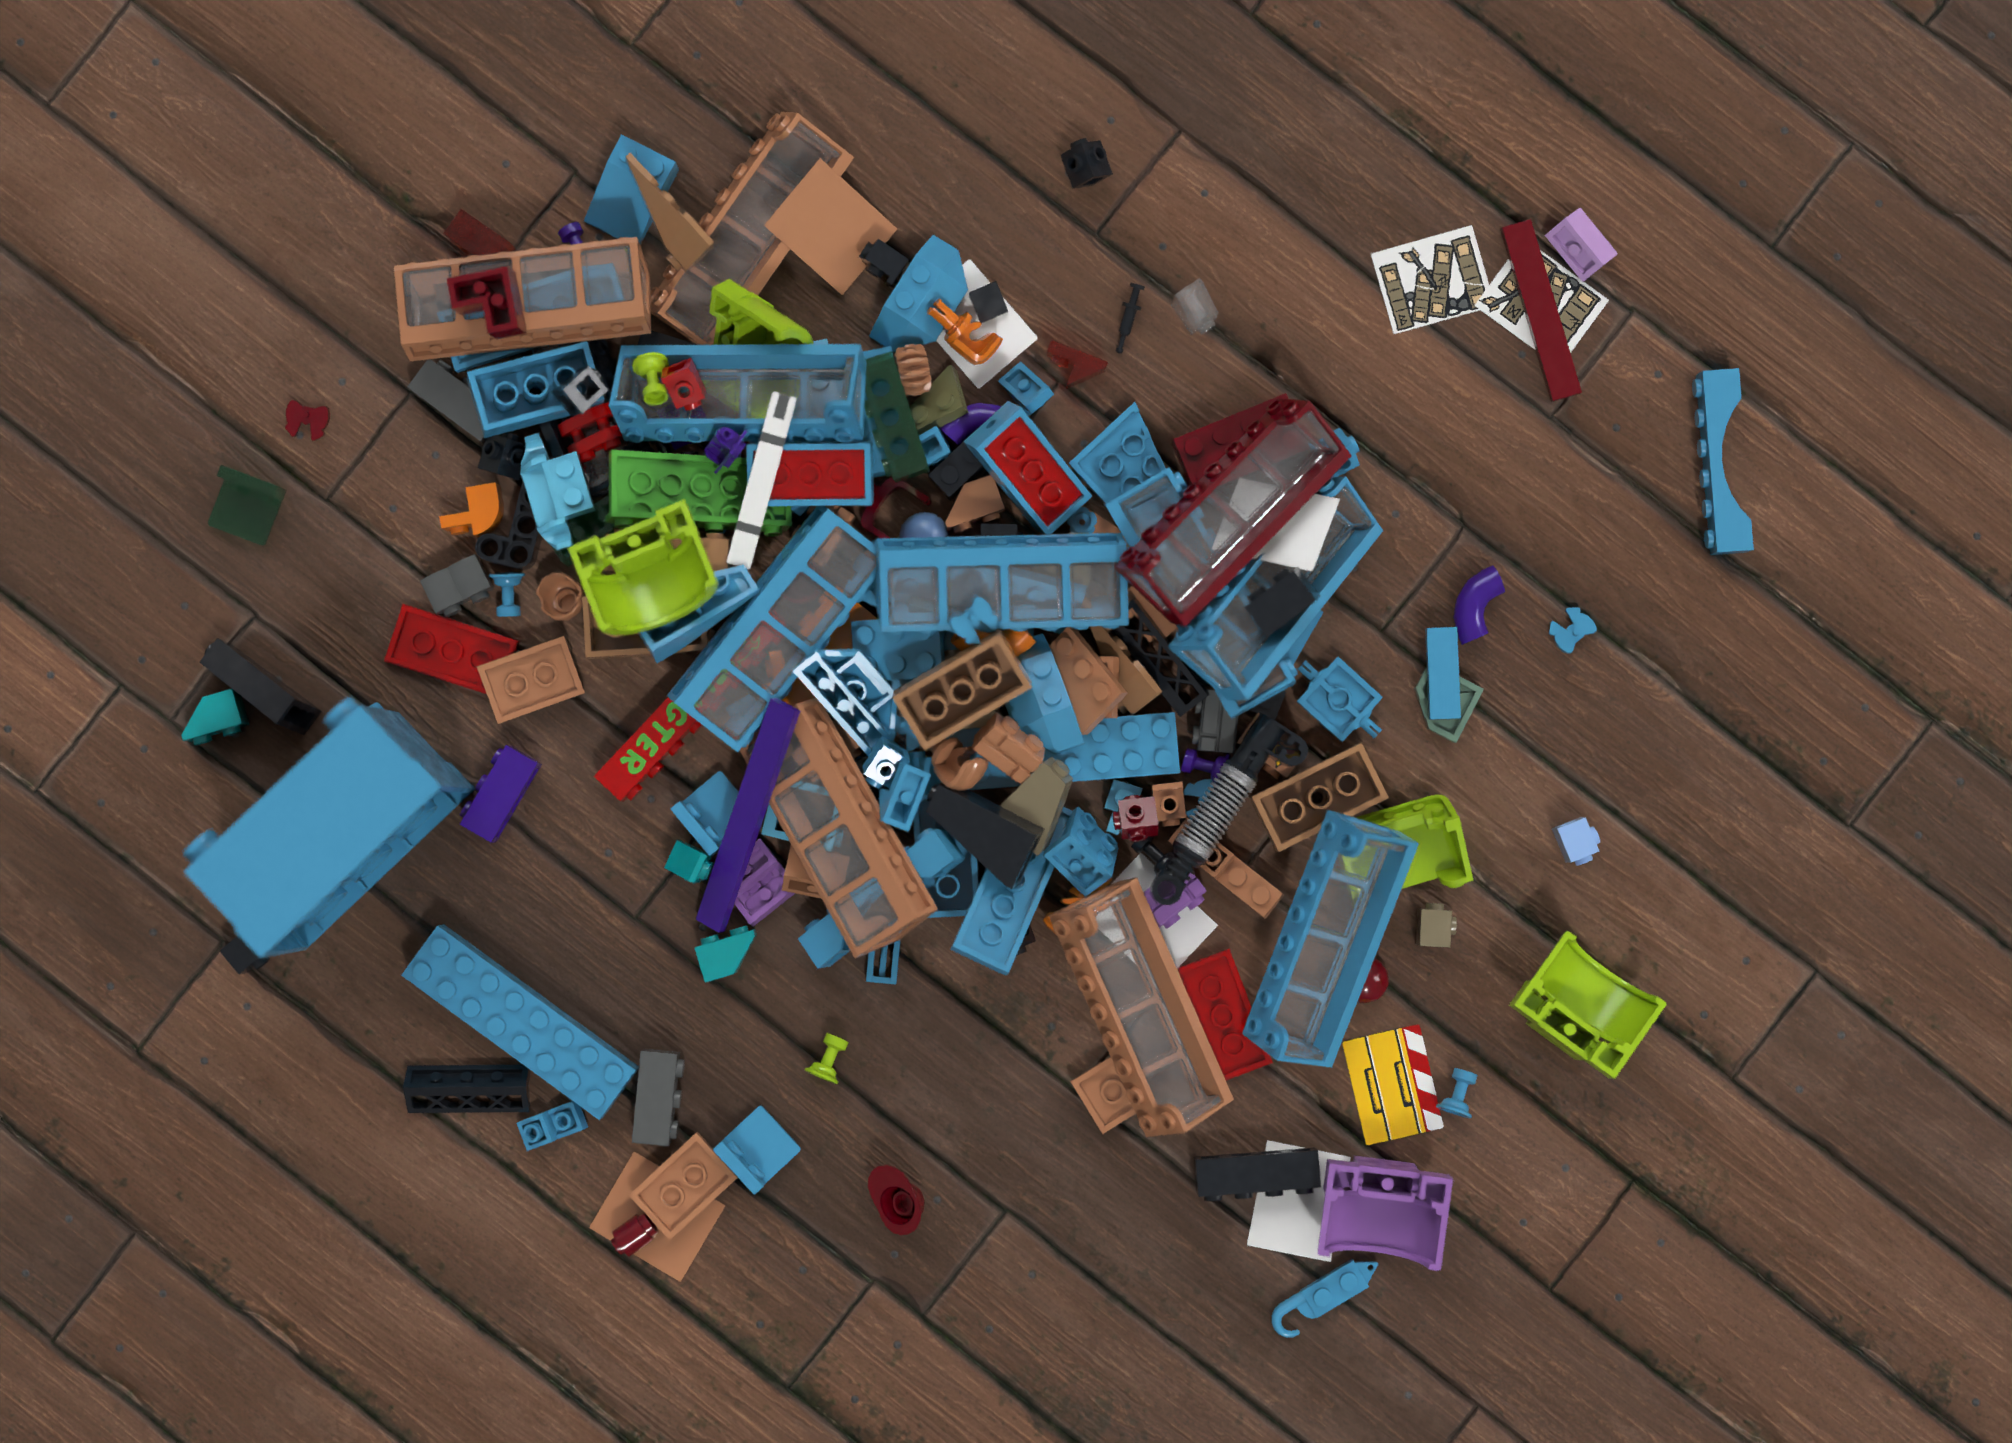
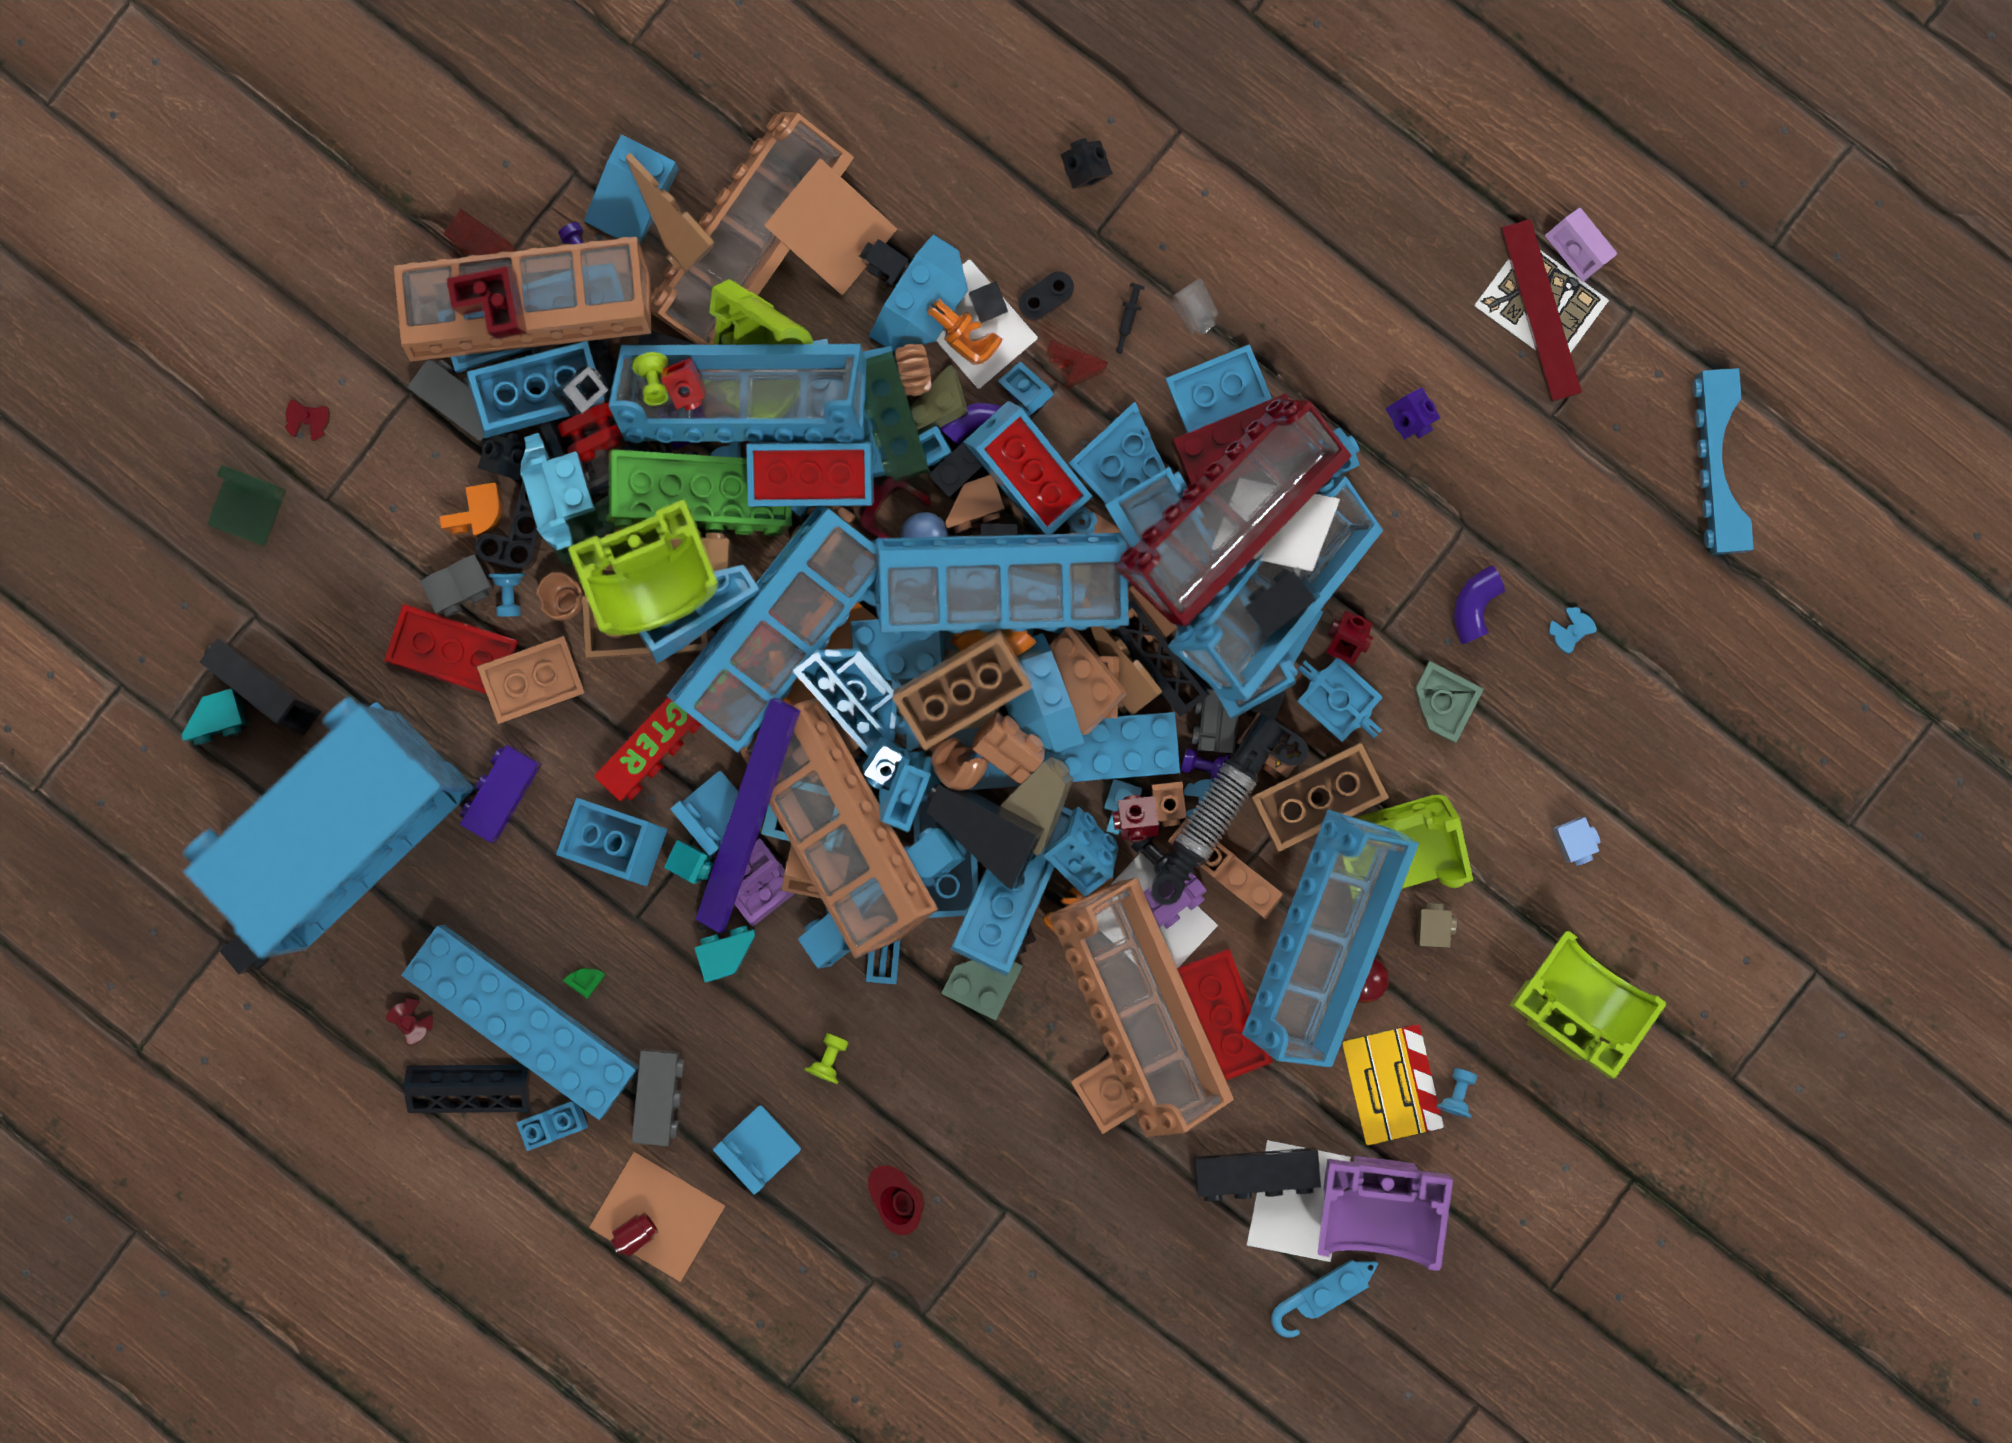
nougat plate [629,1131,738,1240] -> none
dark purple hinge [704,427,748,474] -> none
white sticker [727,392,796,569] -> none
dark azure piece [949,596,998,644] -> none
sticker [1371,225,1489,334] -> none
dark azure tile [1425,627,1461,720] -> none
none -> dark red piece [386,998,433,1046]
none -> dark azure slope [556,798,668,886]
none -> green tile [563,968,606,999]
none -> sand green plate [941,960,1023,1020]
none -> black plate [1019,272,1074,321]
none -> dark azure plate [1165,344,1272,433]
none -> dark red brick [1326,610,1373,666]
none -> dark purple brick [1386,387,1440,440]

